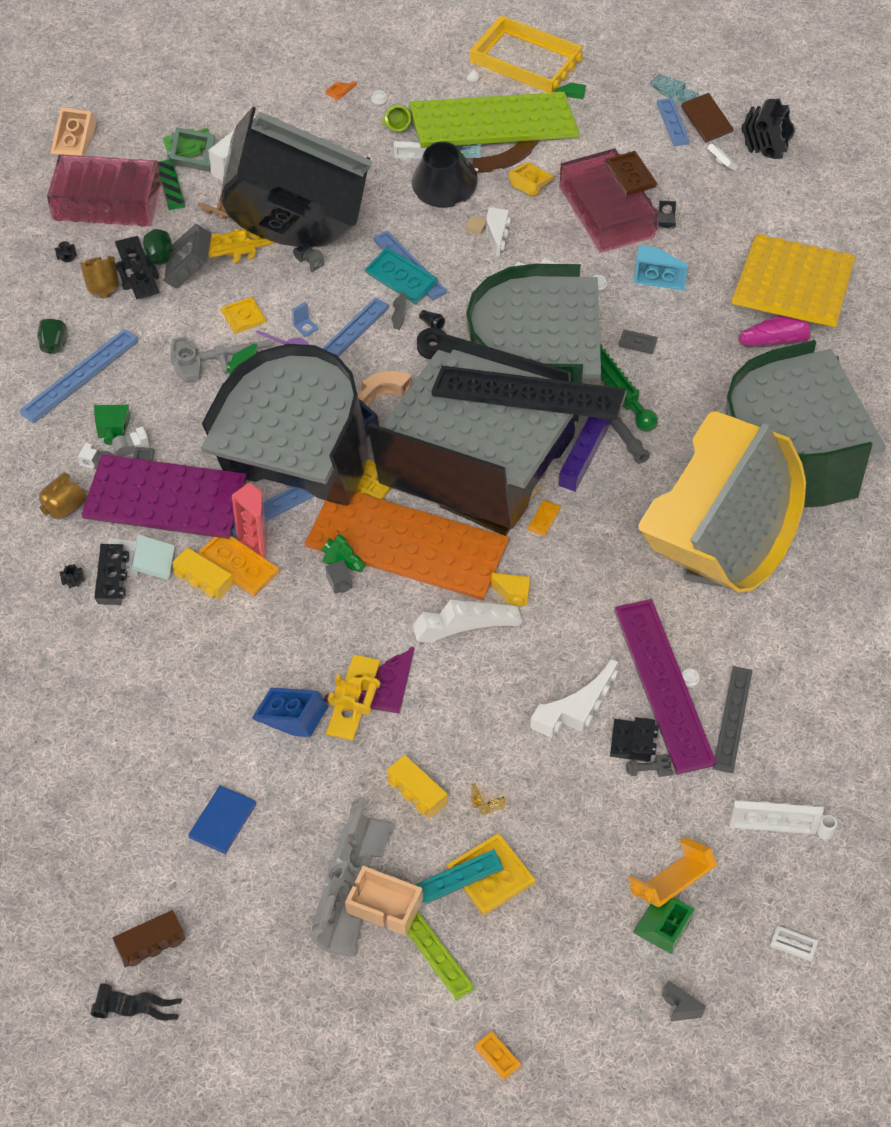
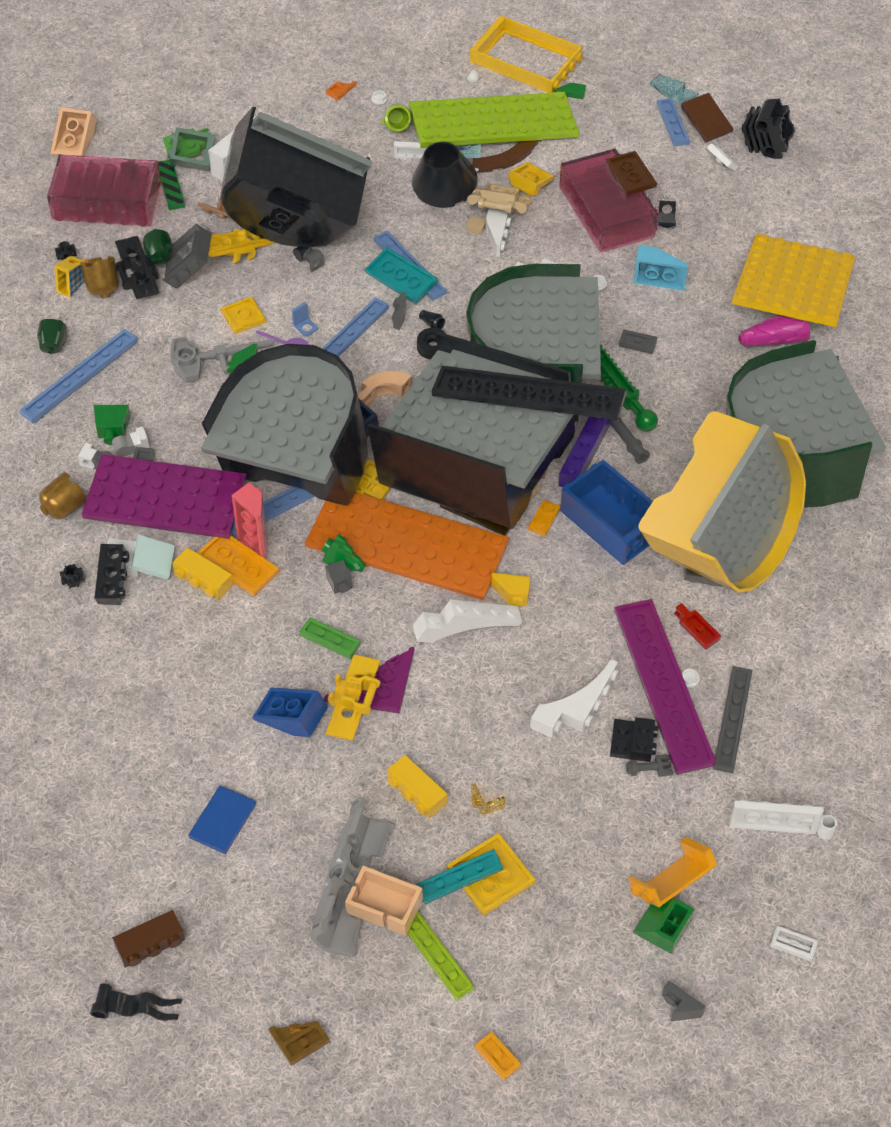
none -> yellow torso [54,256,86,298]
none -> pearl gold wing [268,1021,330,1066]
none -> bright green plate [299,617,361,659]
none -> tan brick [467,183,532,213]
none -> blue container [560,460,653,565]
none -> red plate [674,603,721,650]

